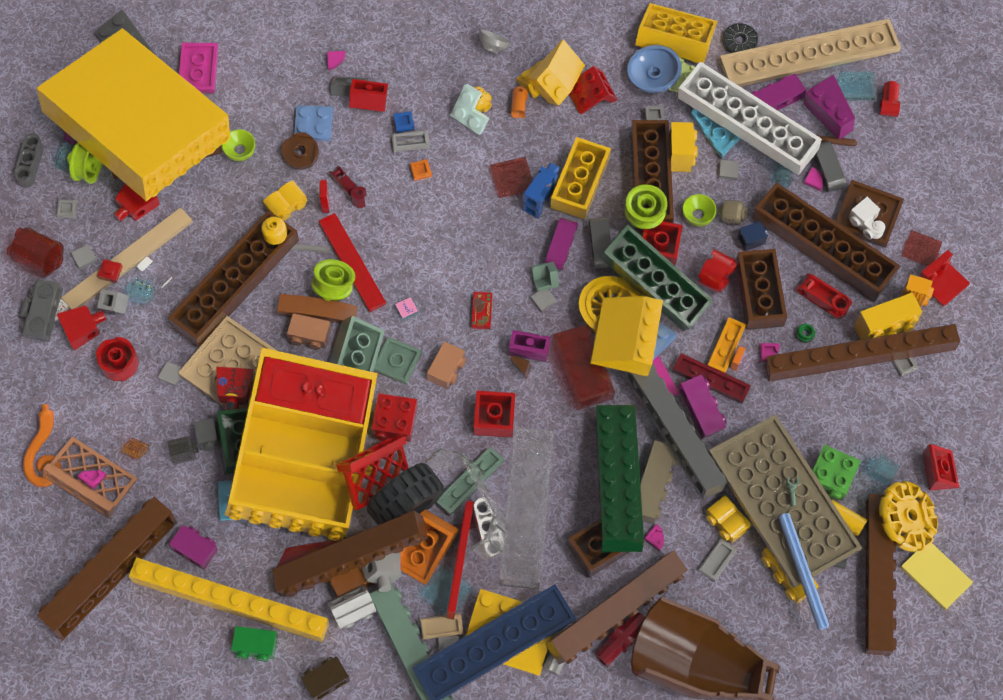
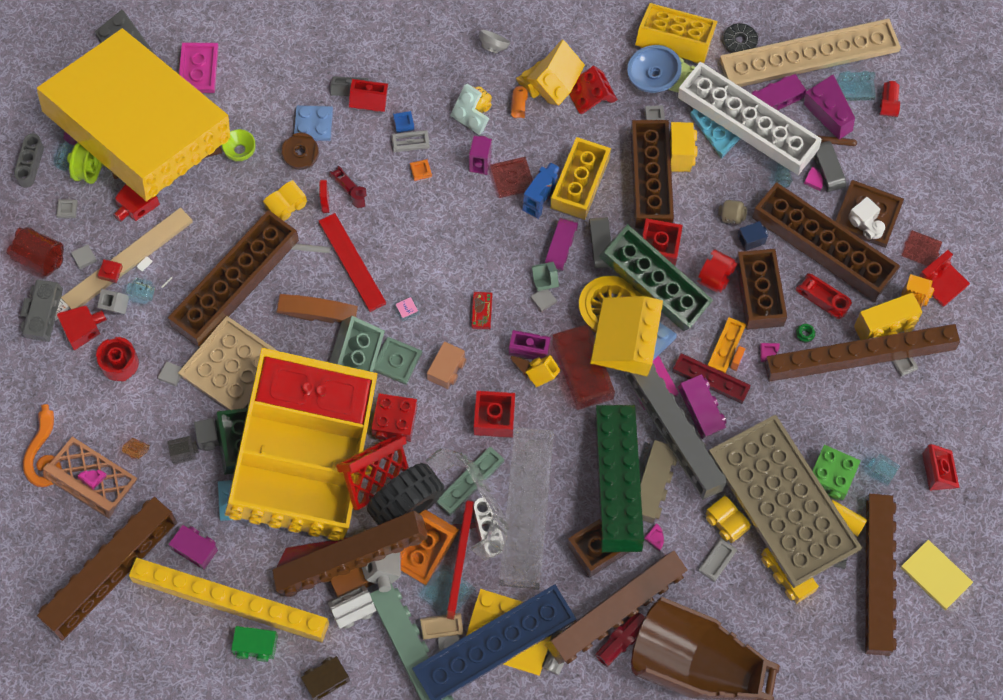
red torso [216,366,255,410] -> none
yellow head [261,217,287,245] -> none
nougat brick [287,313,331,350] -> none
lime wheel [311,259,355,301] -> none
dark pink tile [327,51,345,70] -> none
lime wheel [625,185,667,229] -> none
lime piece [682,194,716,227] -> none
light grey tile [719,160,739,180] -> none
light blue axle [779,513,829,630] -> none
sand green hand [785,477,799,506] -> none
yellow plate [879,481,938,552] -> none
none -> magenta brick [469,136,492,175]
none -> yellow brick [526,355,561,387]

